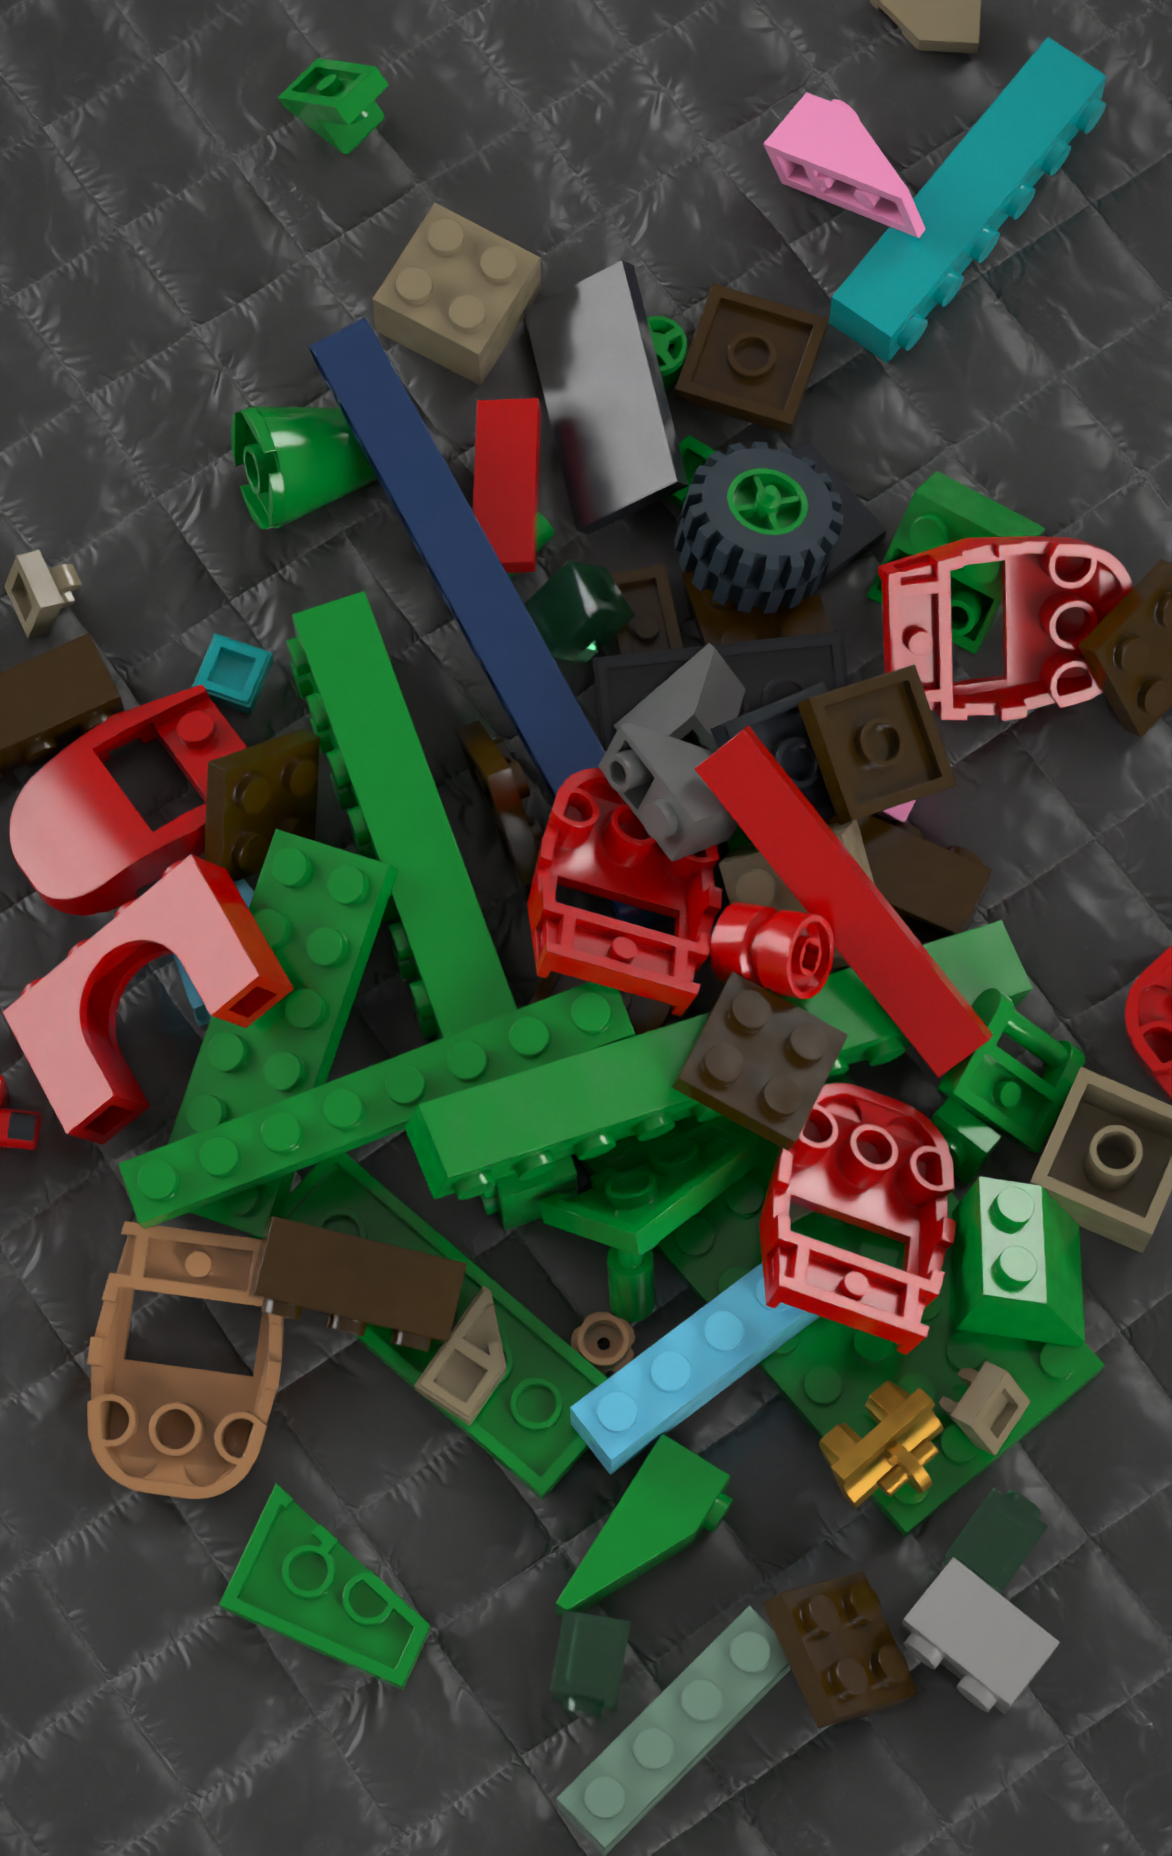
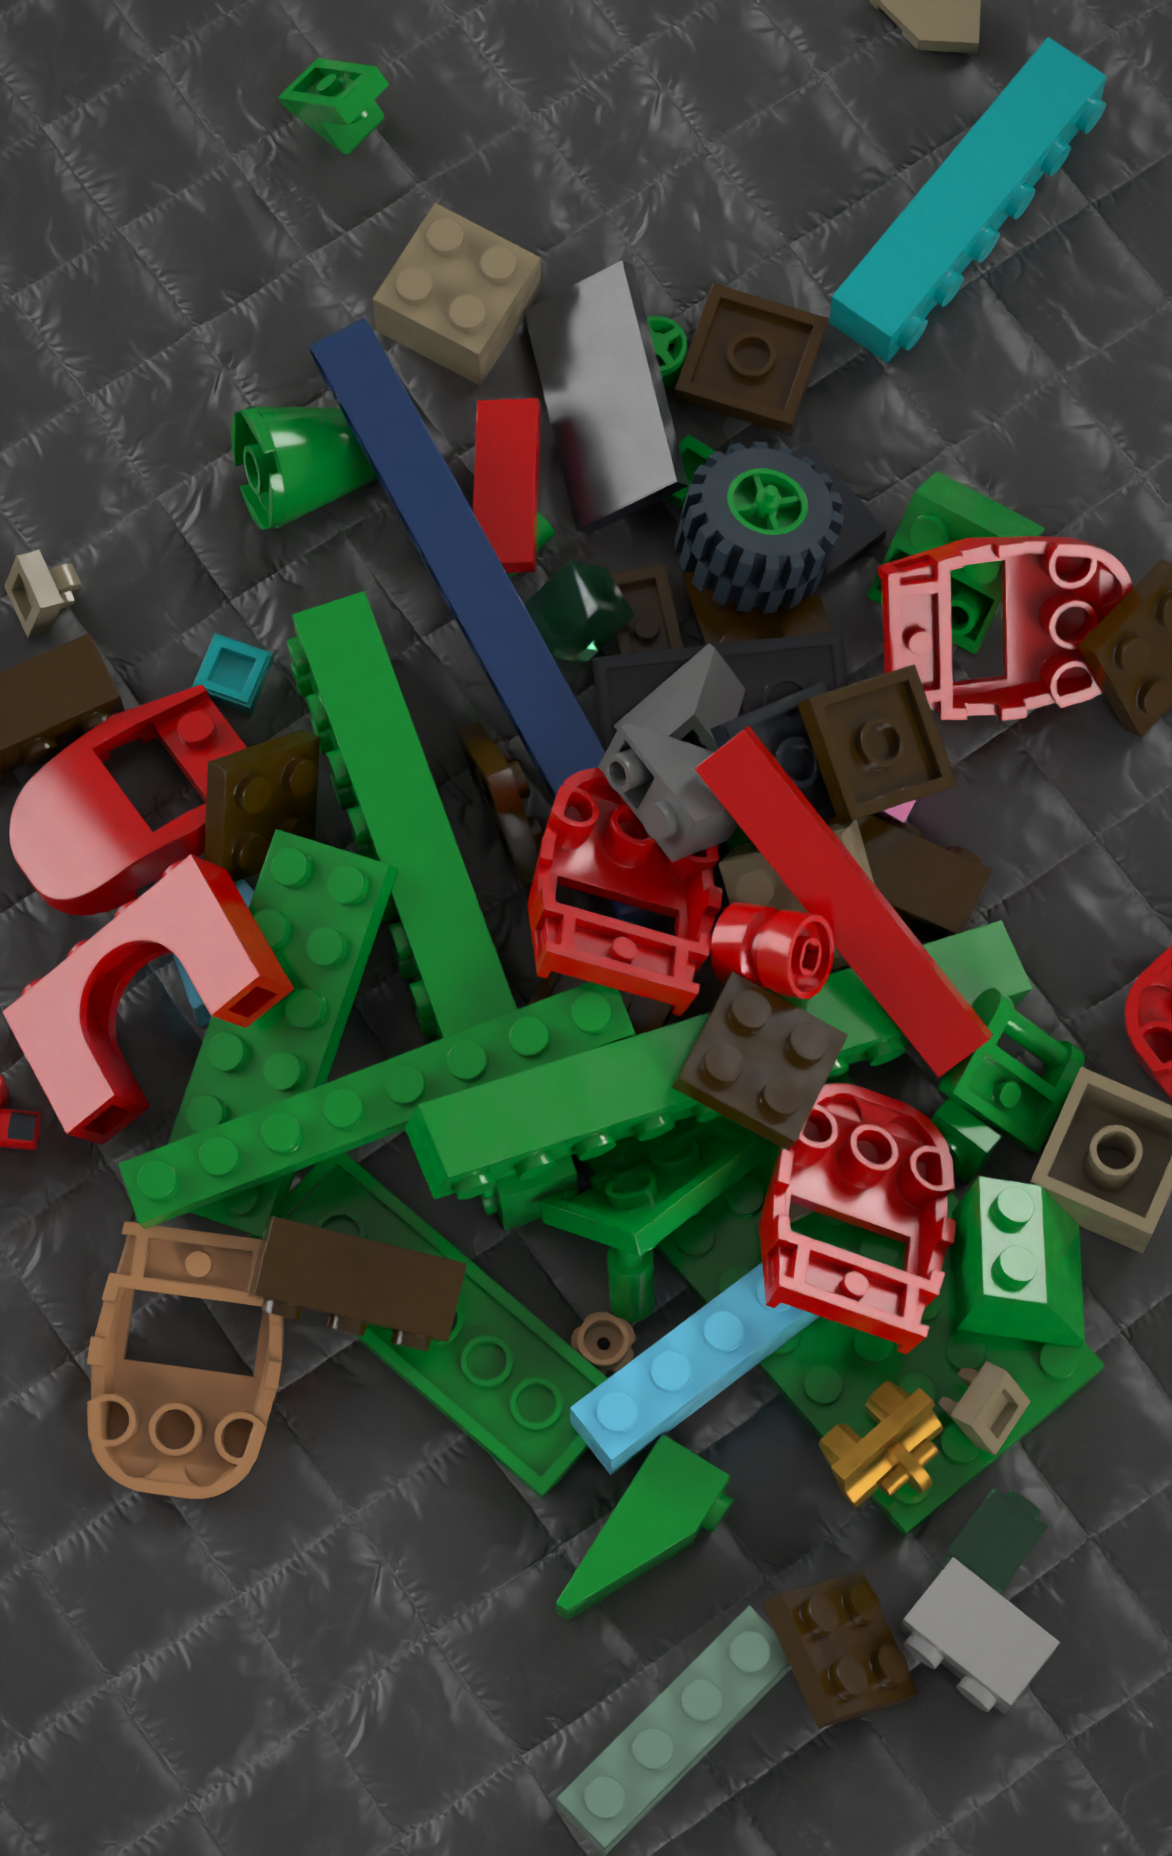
green wing [219,1484,431,1690] -> none
dark tan tile [414,1286,507,1426] -> none
clear green brick [551,1610,631,1719] -> none
bright pink slope [763,92,926,238] -> none

